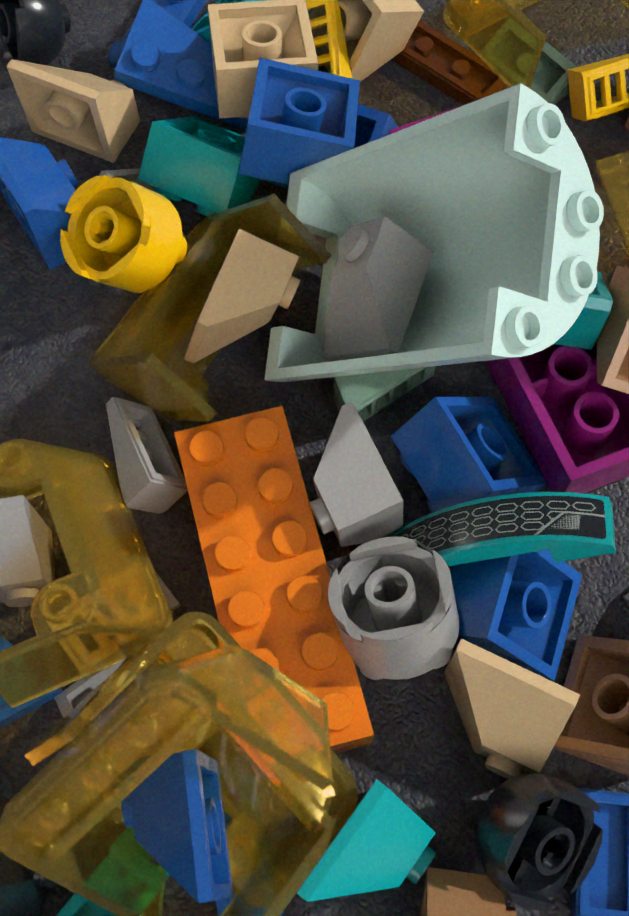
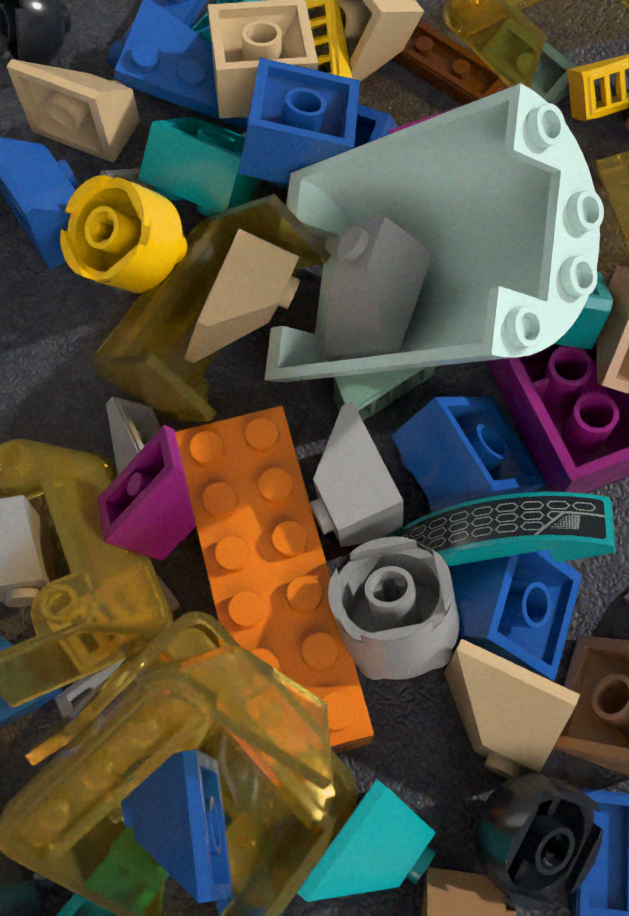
none -> magenta slope [97,425,196,560]

